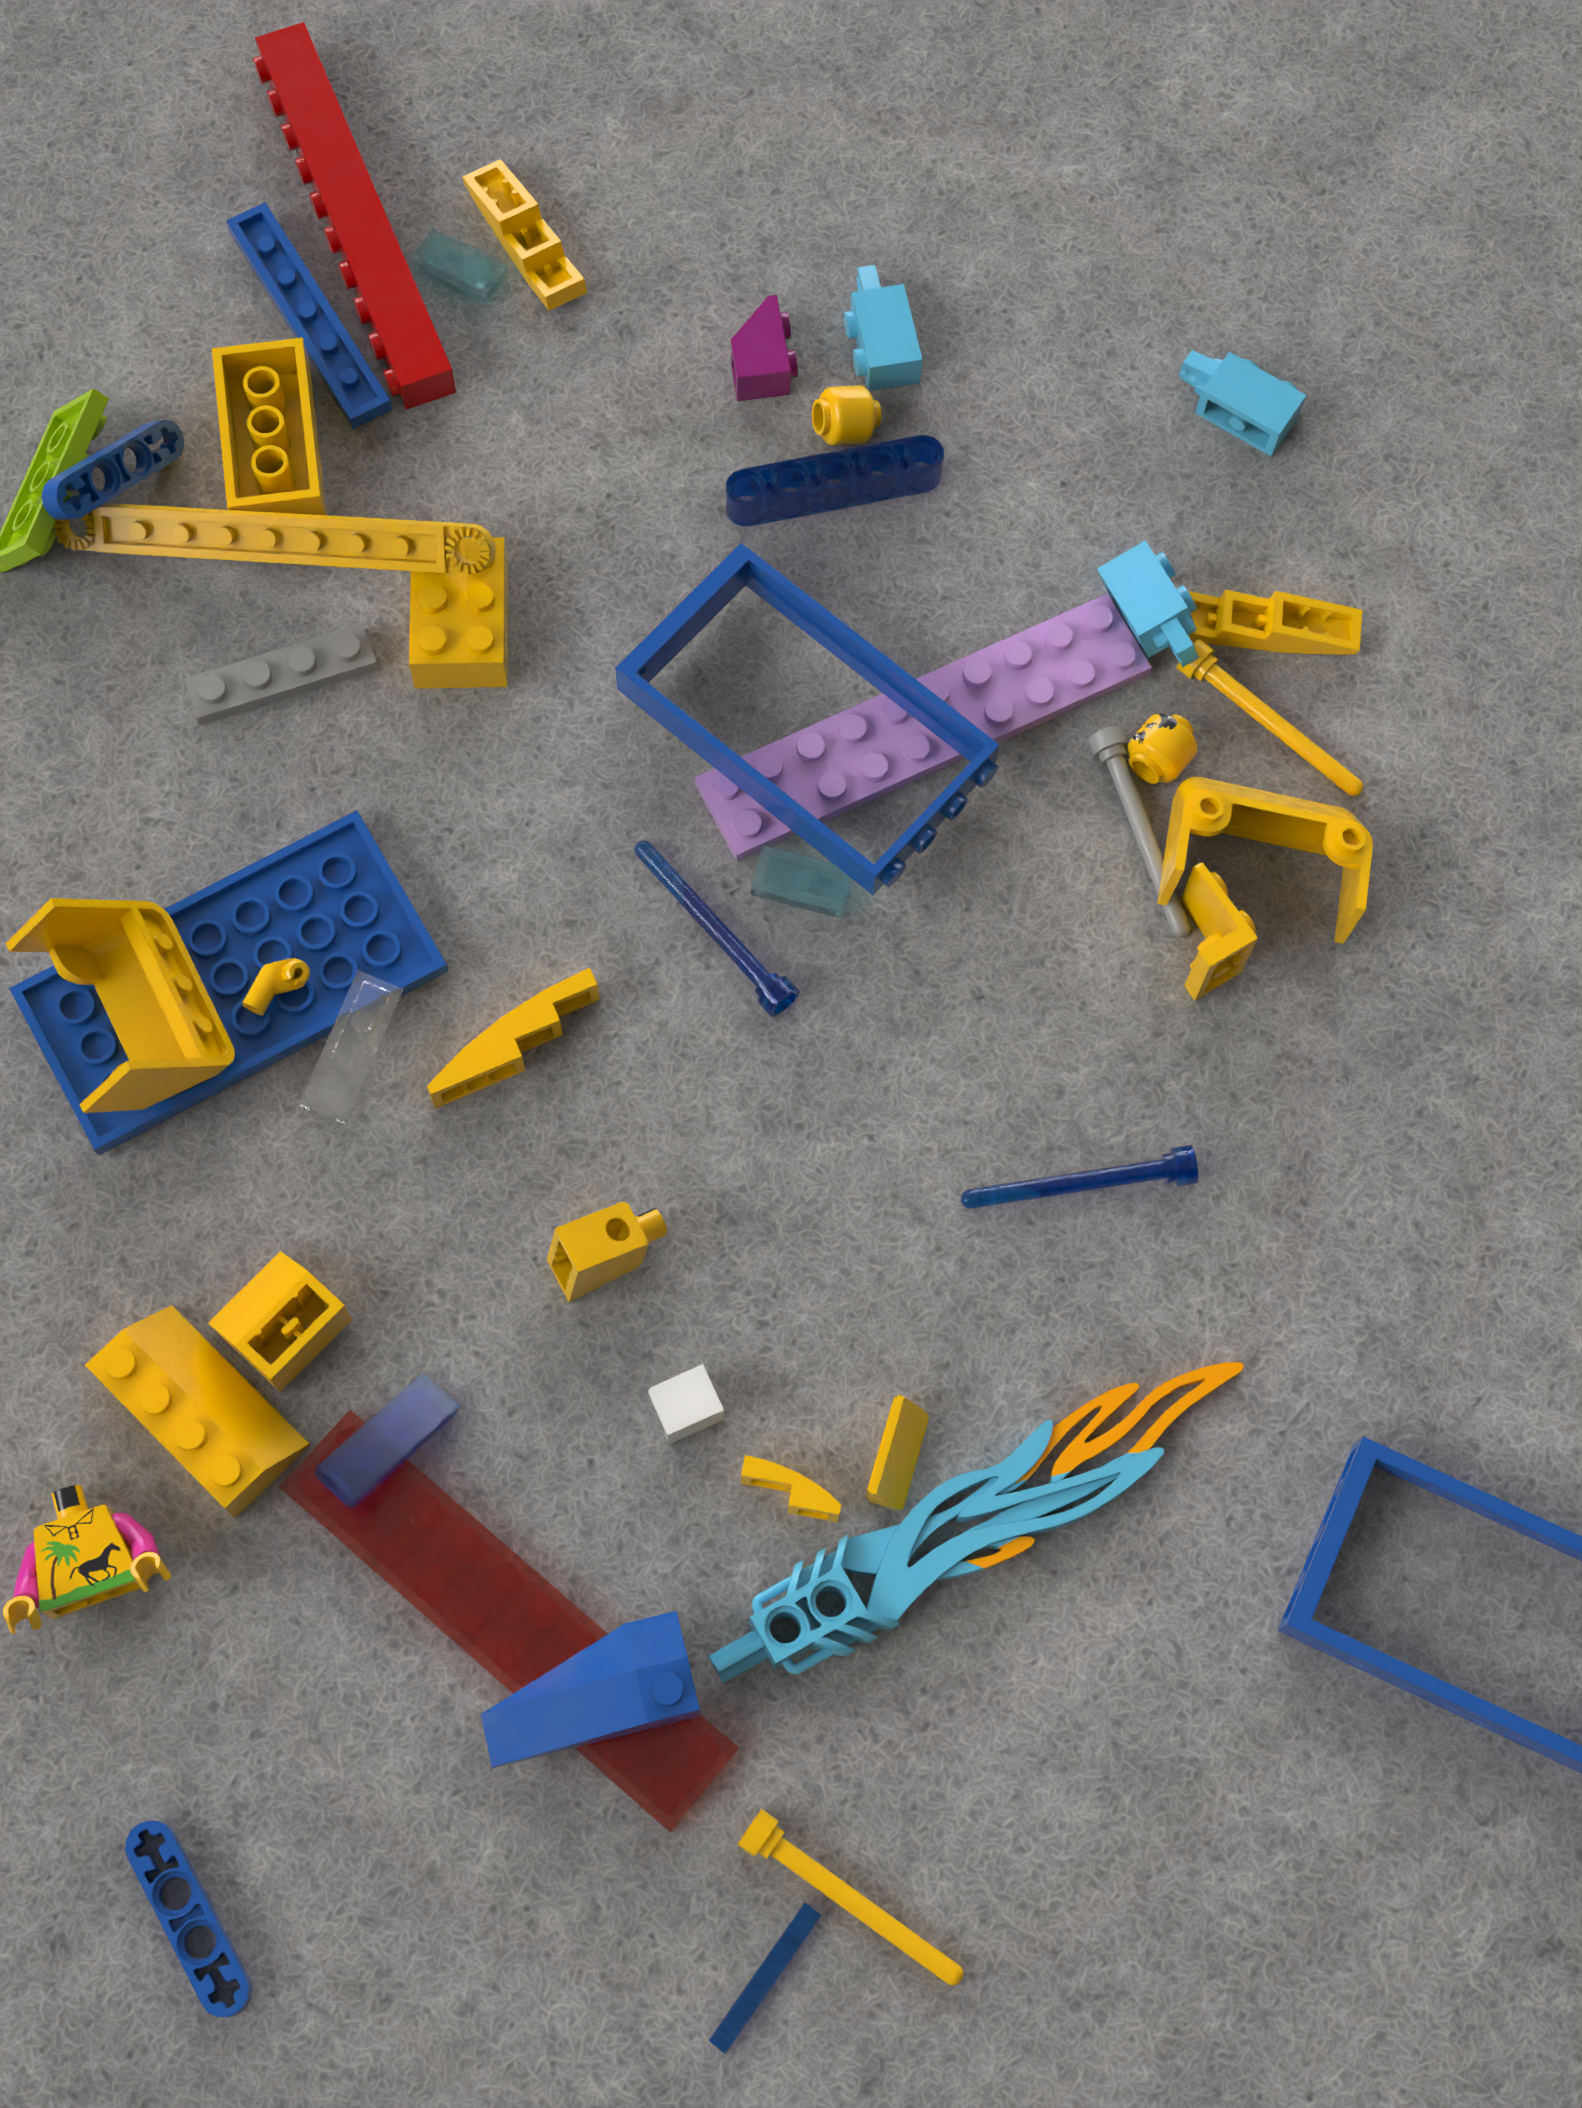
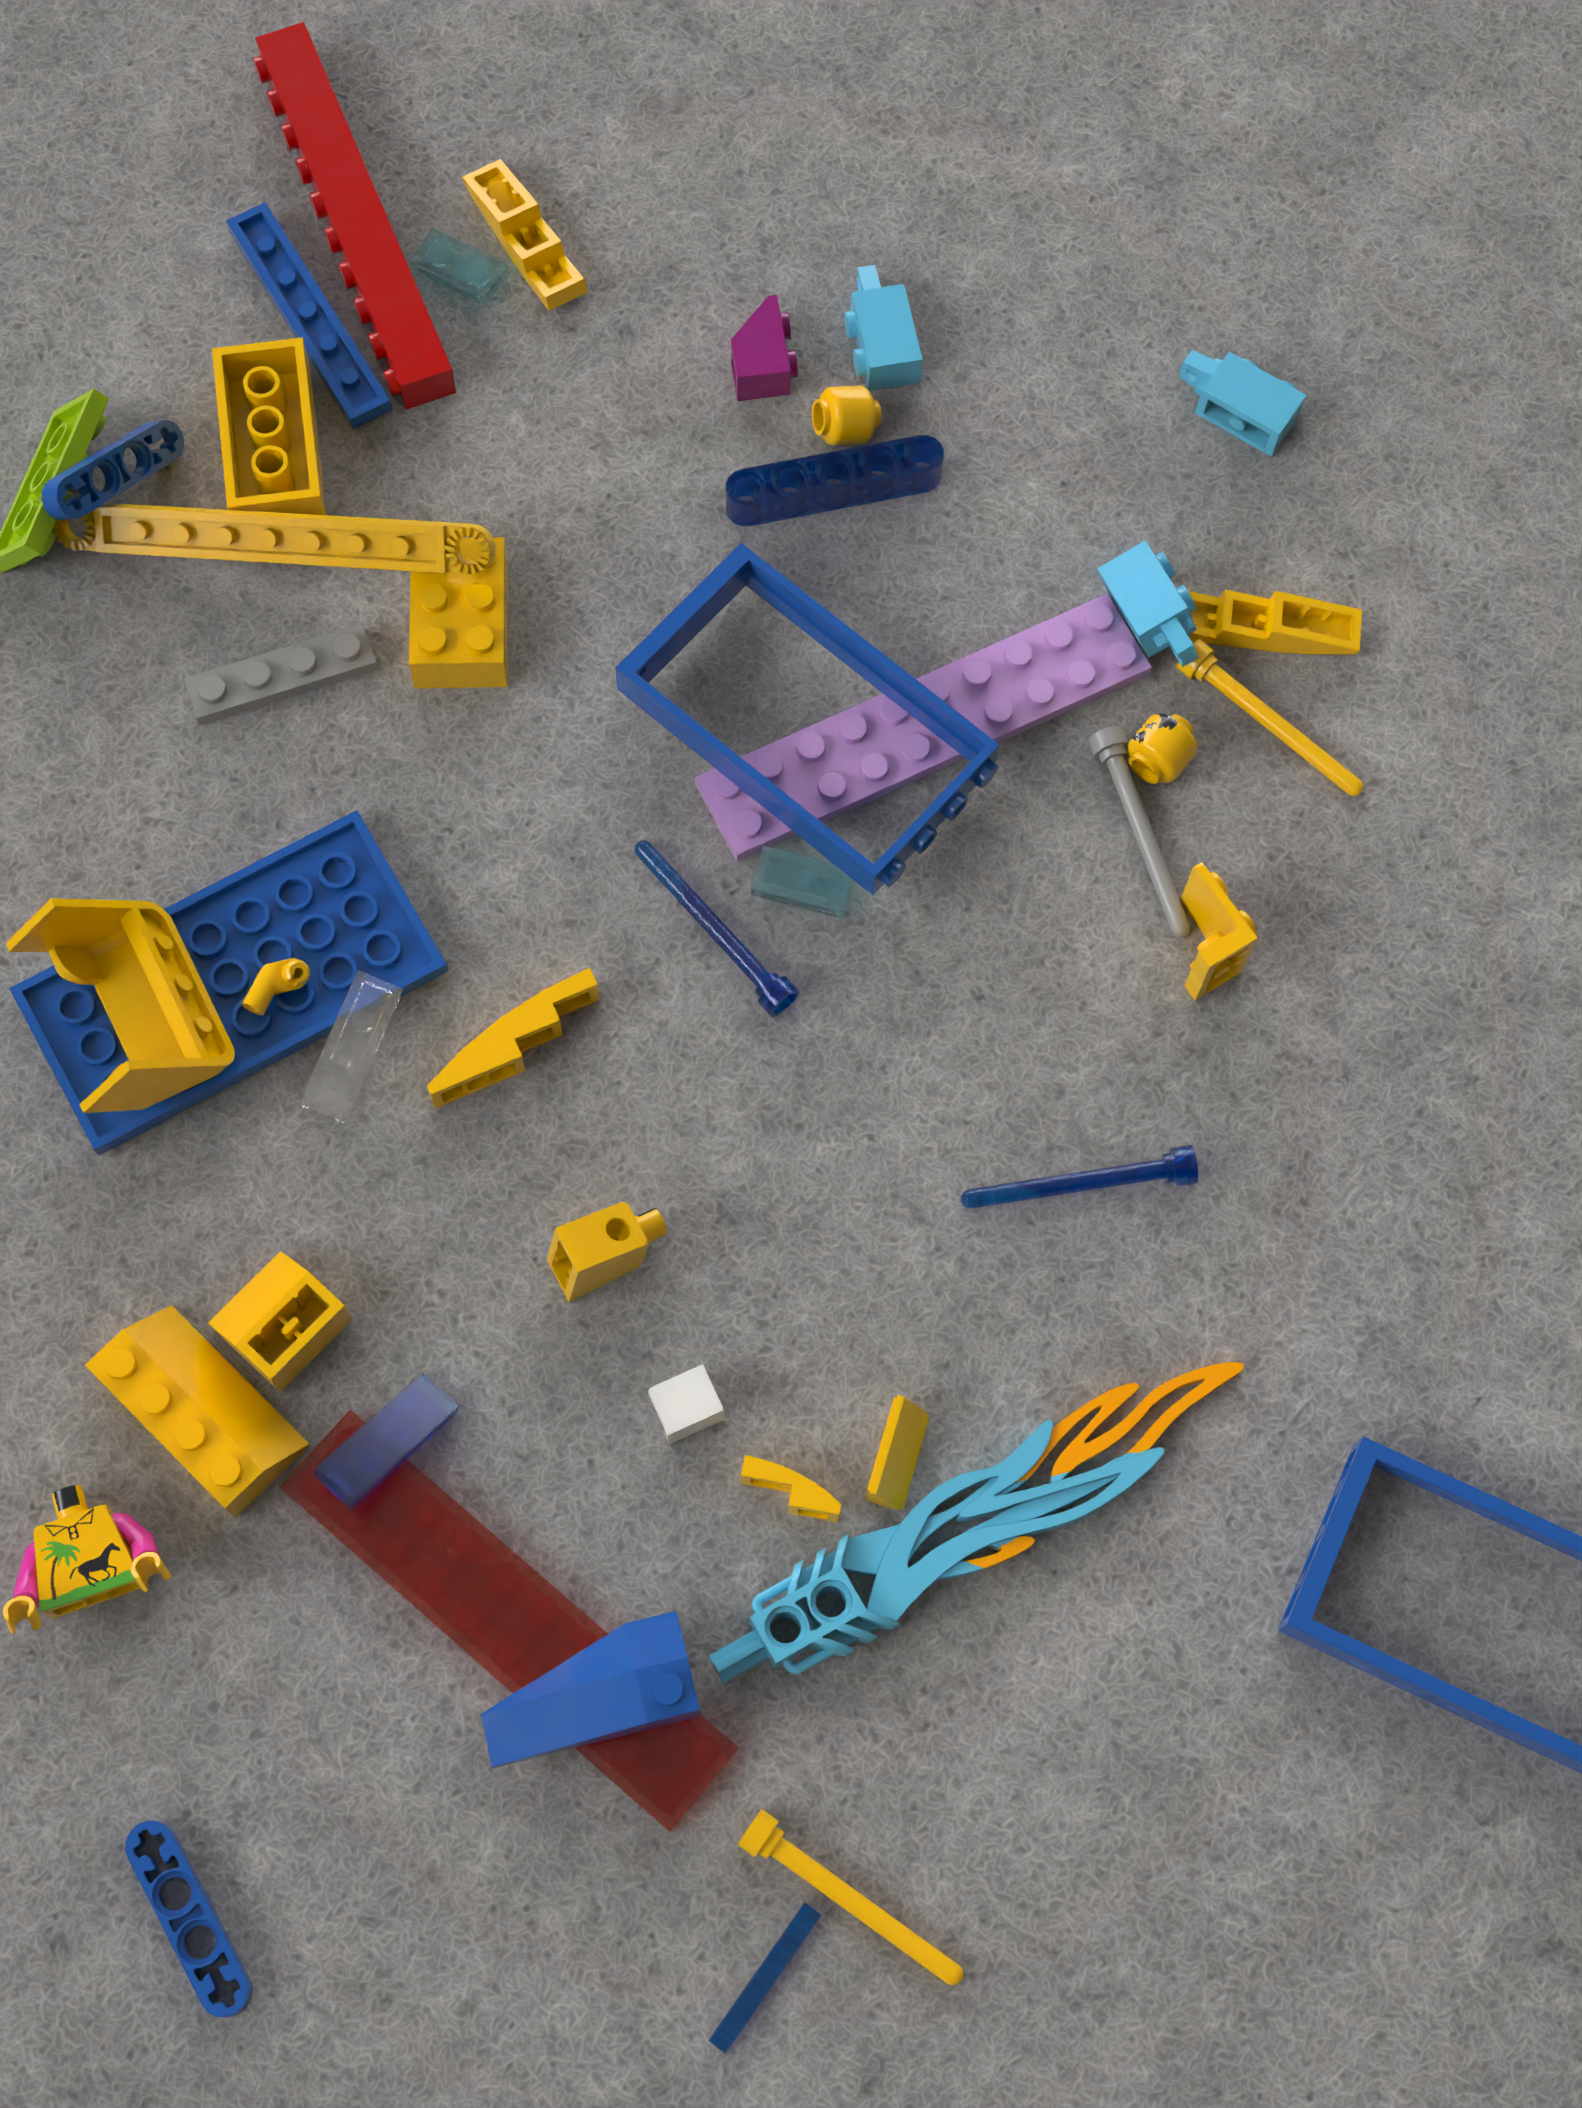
yellow windscreen [1157,777,1373,944] -> none

